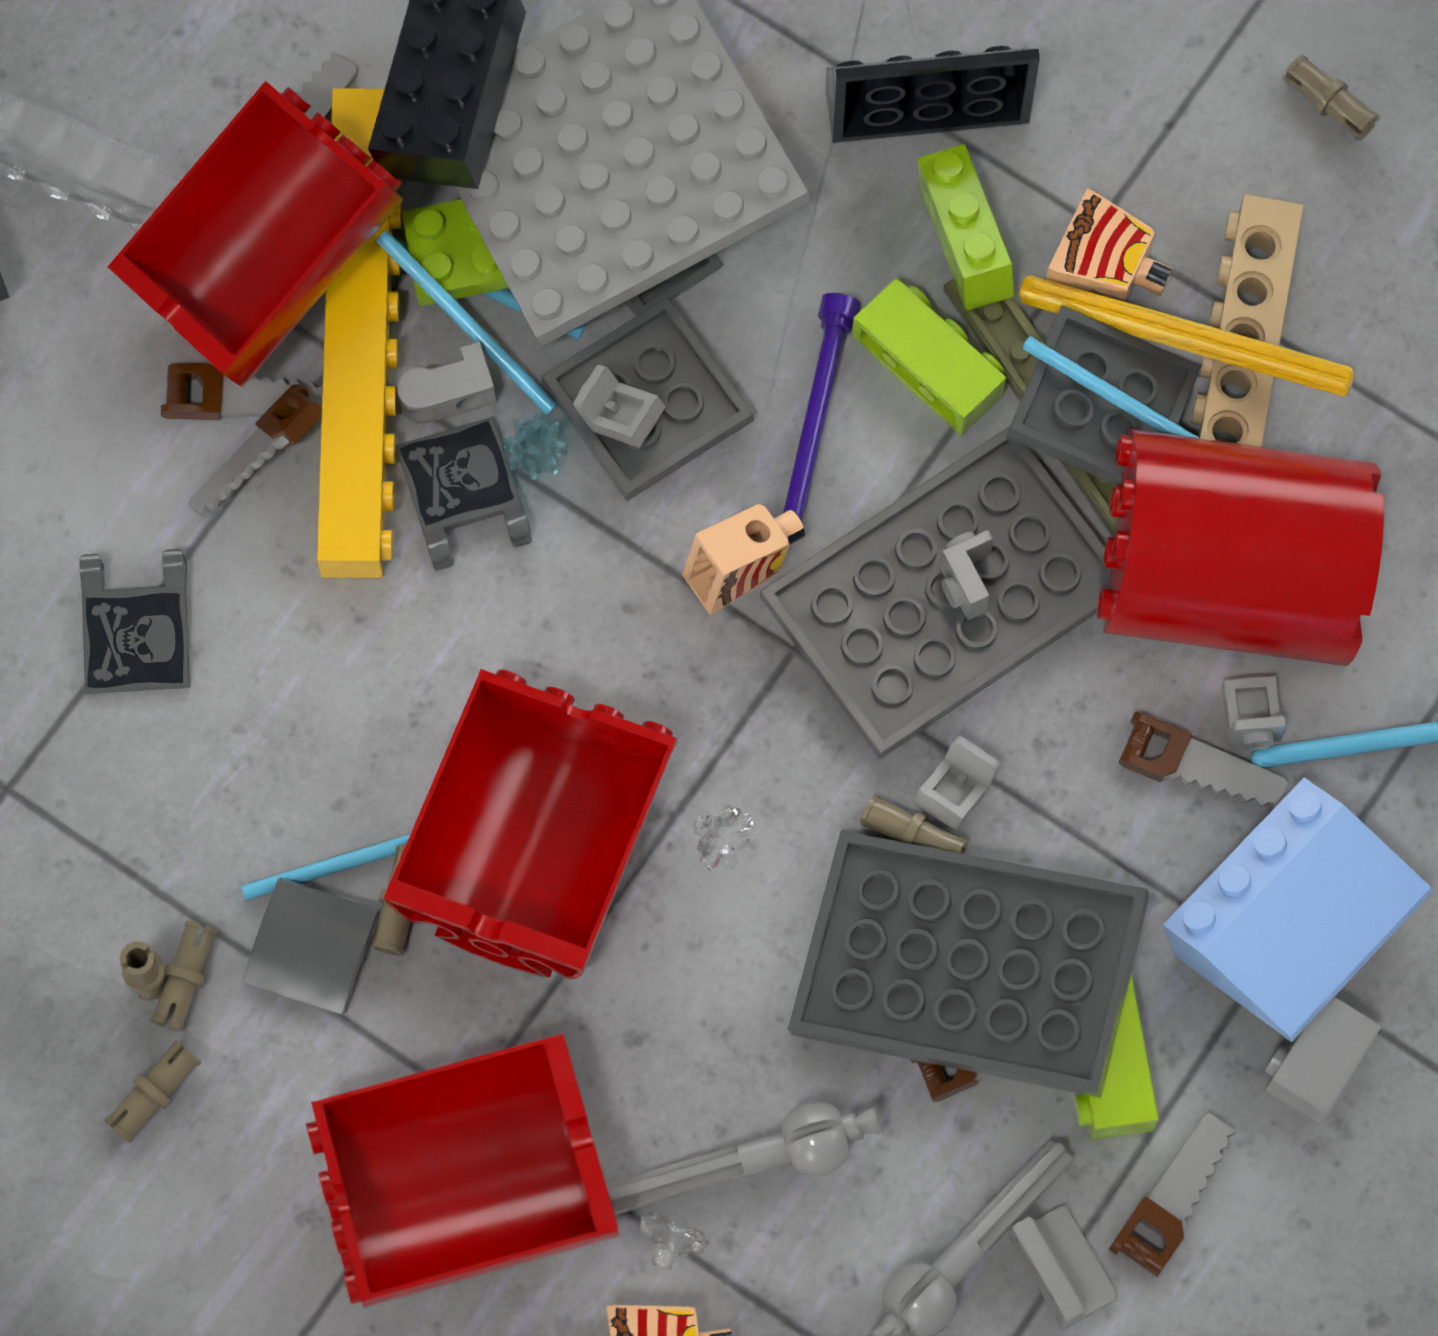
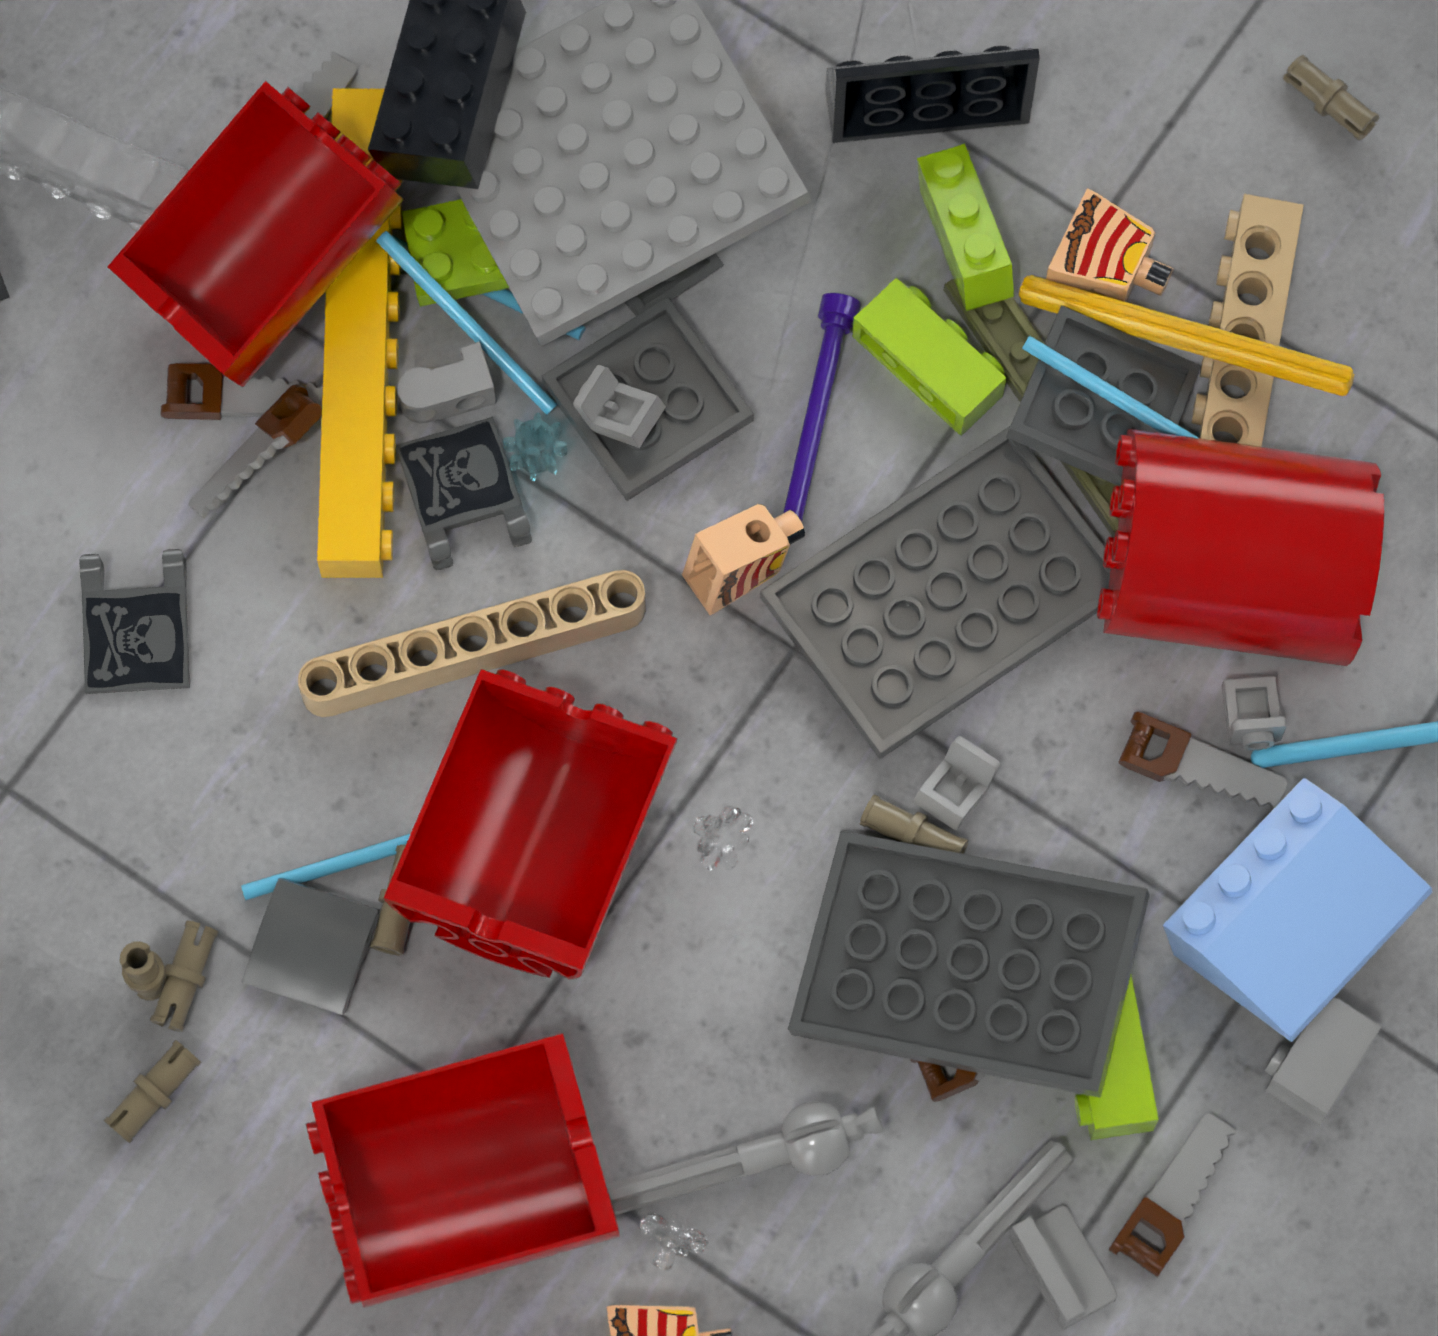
light grey bracket [940,530,993,620] -> none
none -> tan beam [298,570,646,717]

